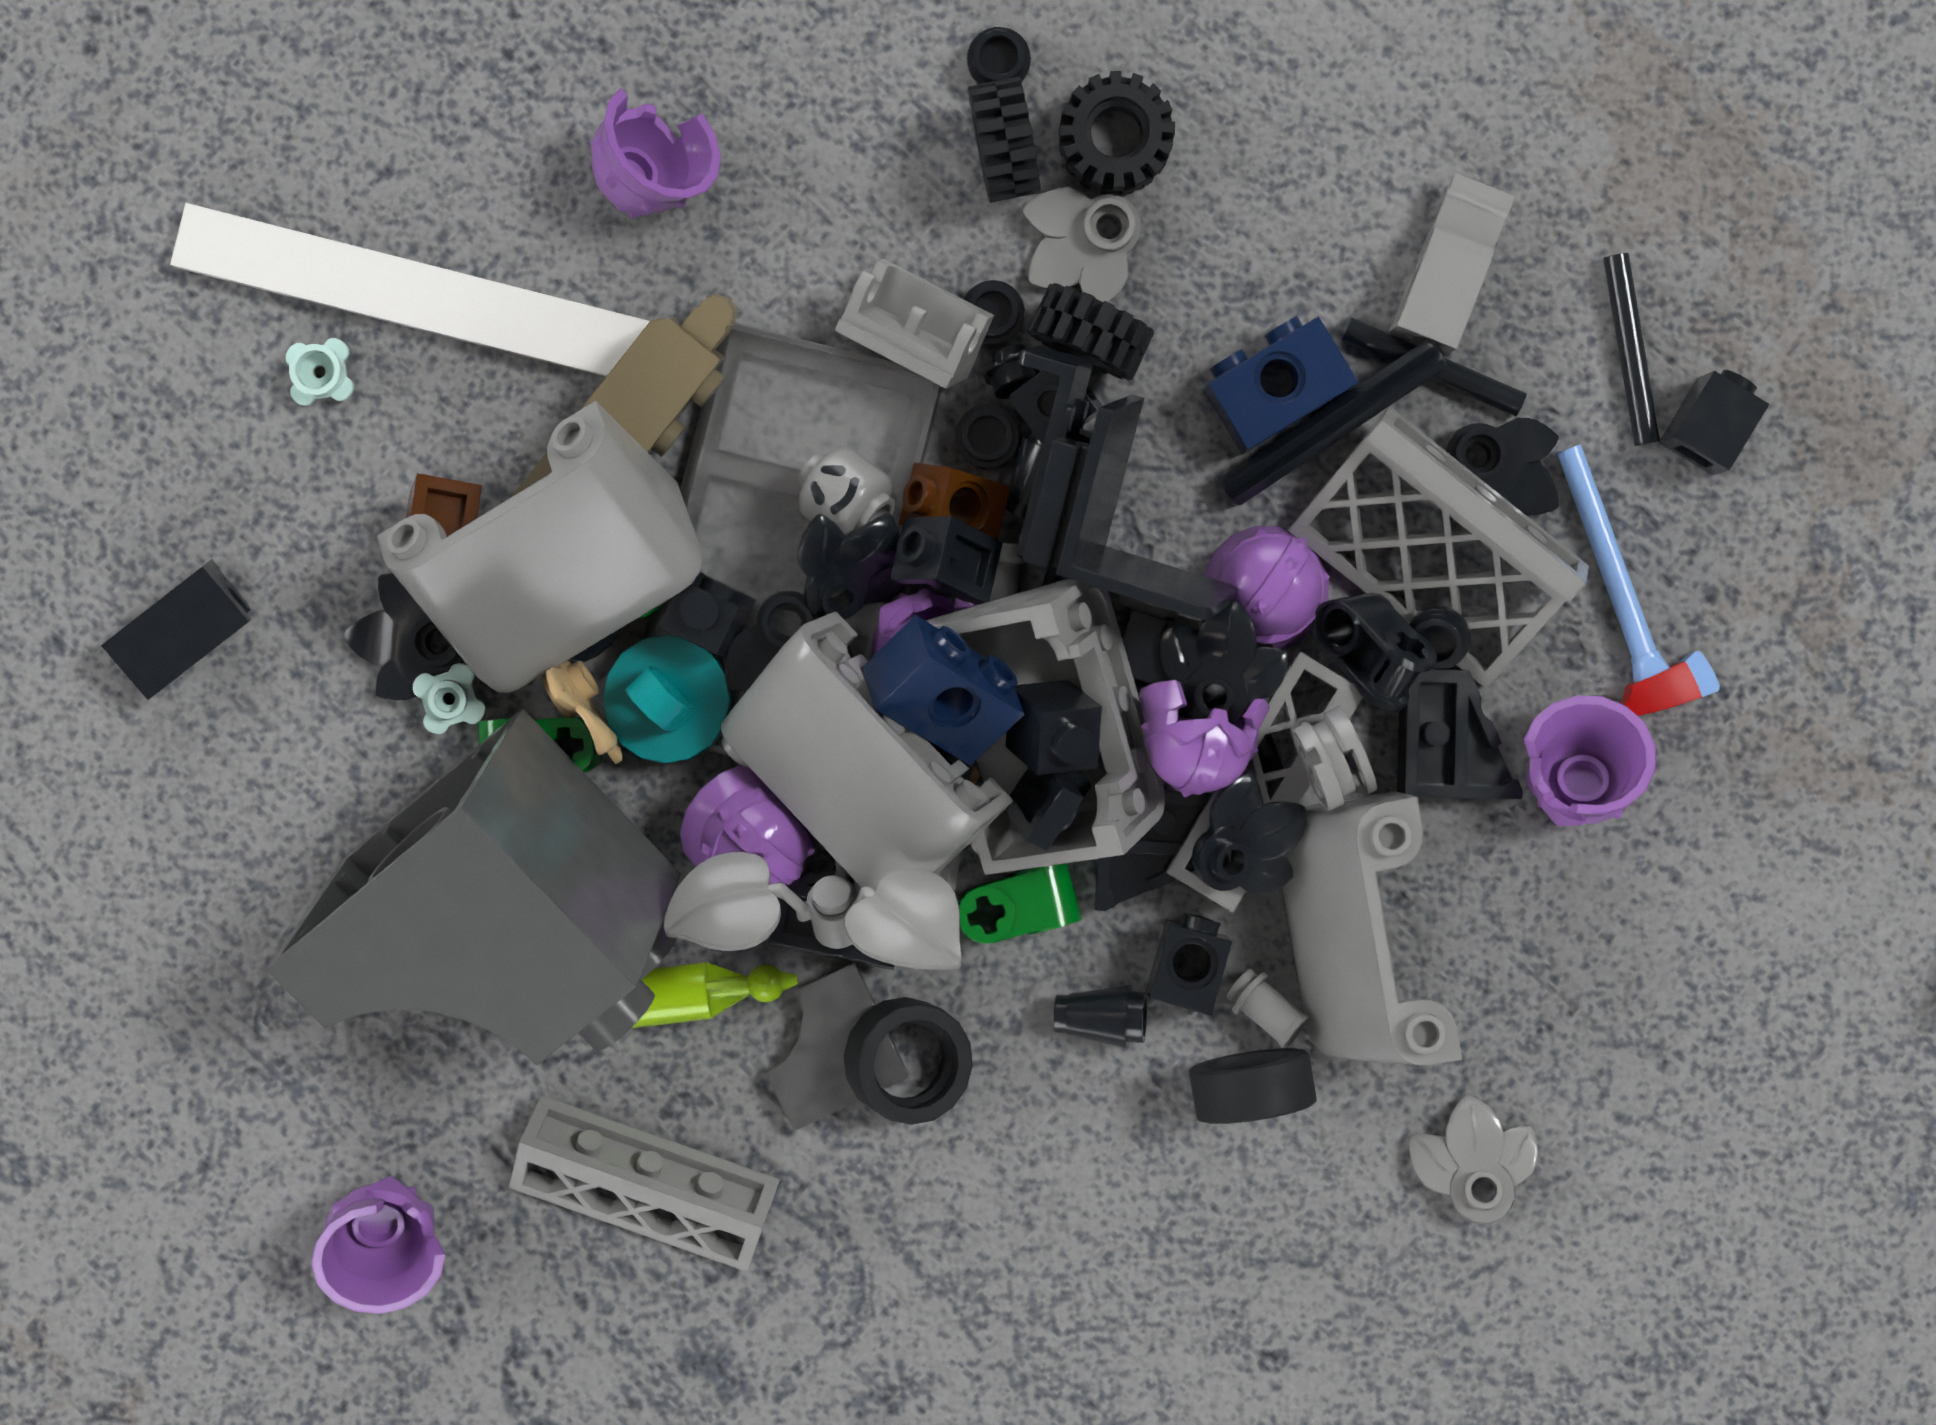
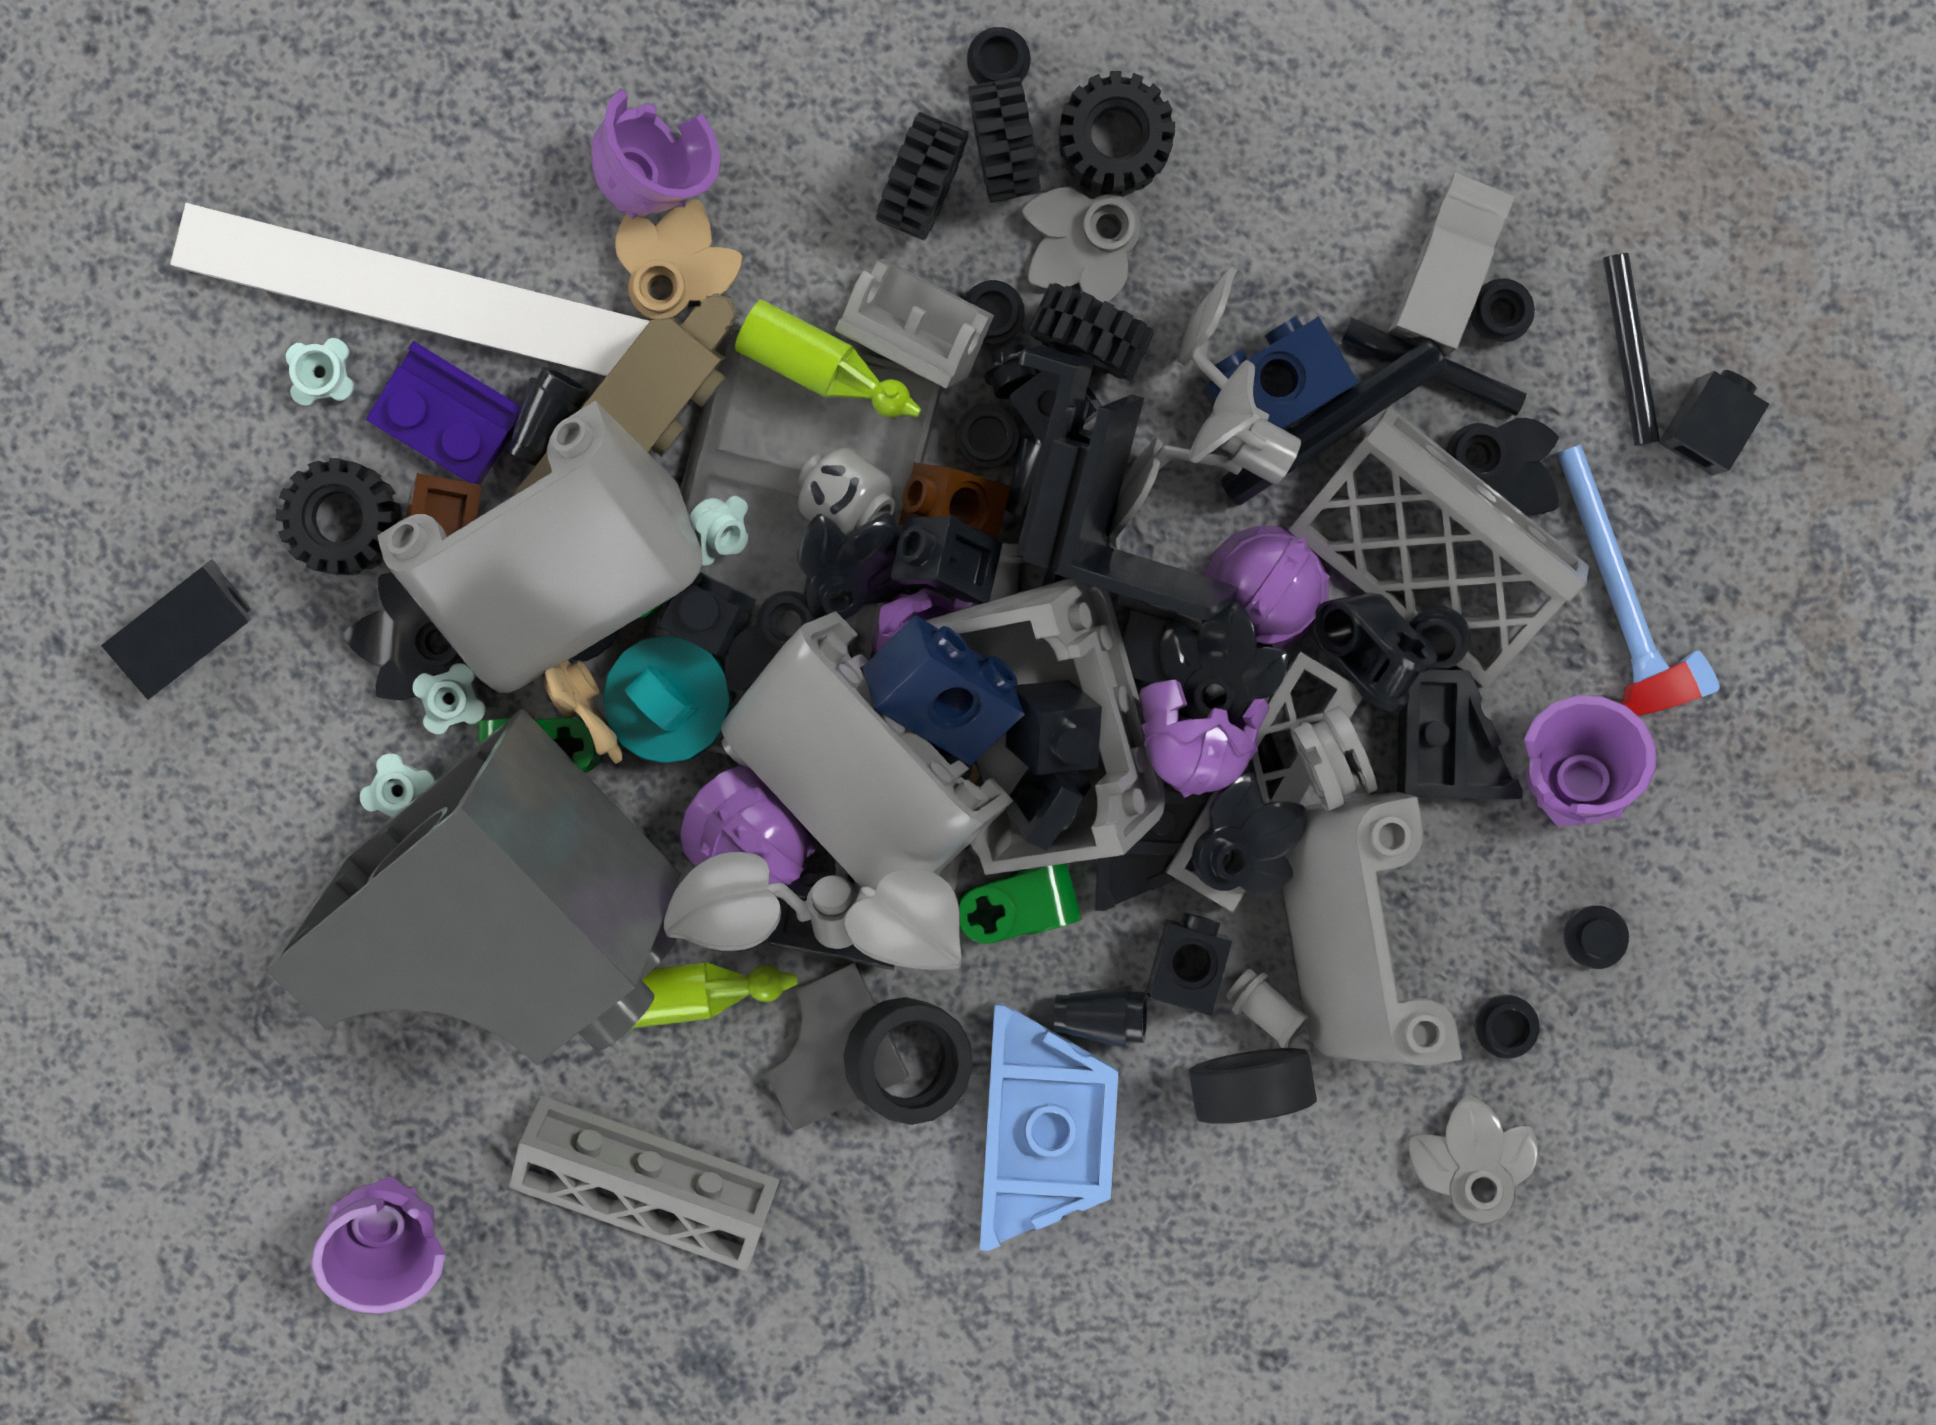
none -> black tyre [276,458,402,576]
none -> light aqua plate [360,753,435,817]
none -> dark purple plate [366,341,521,485]
none -> black cone [507,367,589,466]
none -> tan plate [615,199,743,320]
none -> light aqua plate [689,496,748,566]
none -> lime wheel [735,299,922,418]
none -> black tyre [876,111,969,241]
none -> light blue wing [980,1002,1119,1251]
none -> light grey plant [1110,266,1301,550]
none -> black plate [1470,278,1535,343]
none -> black plate [1474,994,1540,1059]
none -> black plate [1563,905,1629,969]

